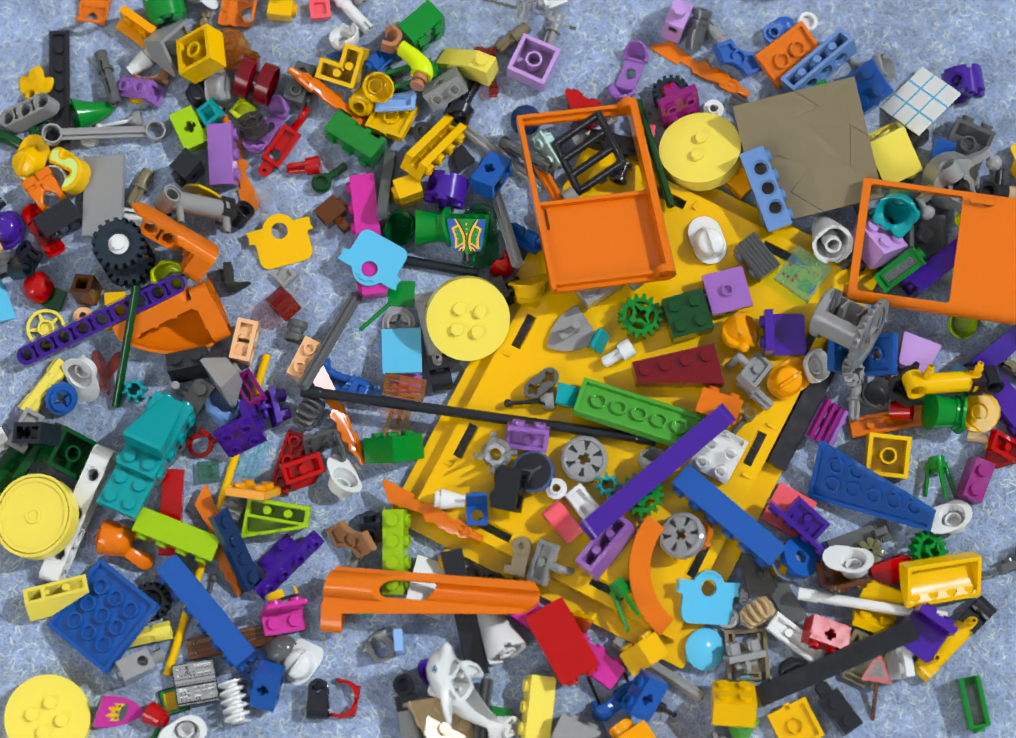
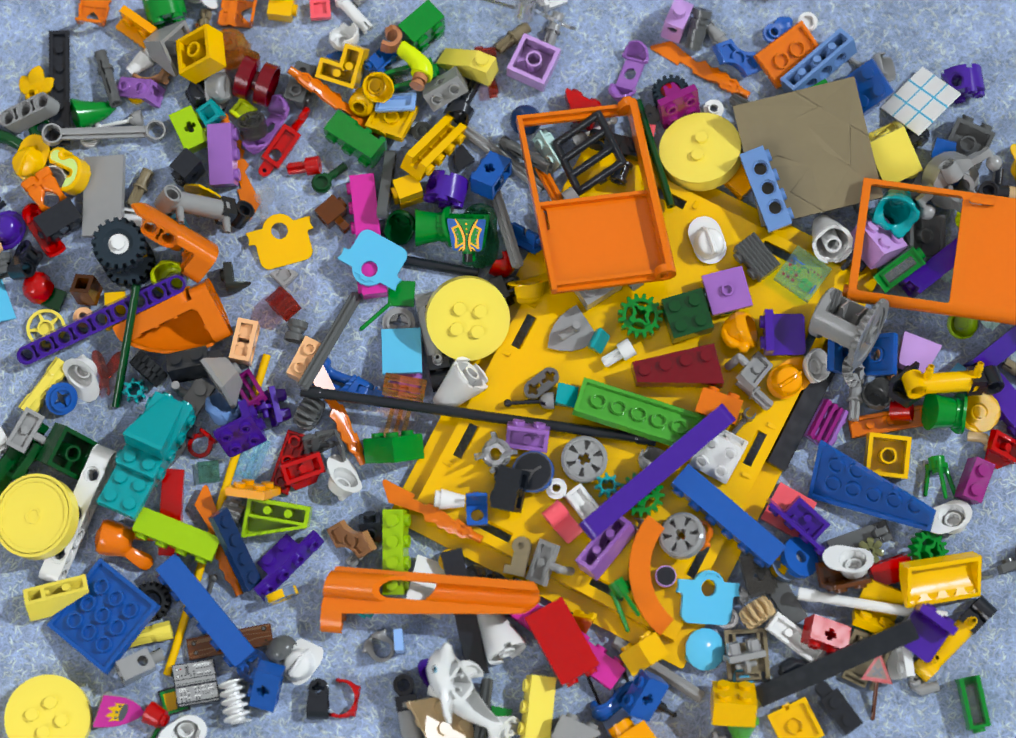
black brick [12,422,62,446] -> none
dark pink bracket [260,596,308,637] -> none
none -> black tyre [129,350,168,388]
none -> white cone [433,356,488,407]
none -> black tile [655,565,677,588]
none -> light grey arm [908,675,940,696]

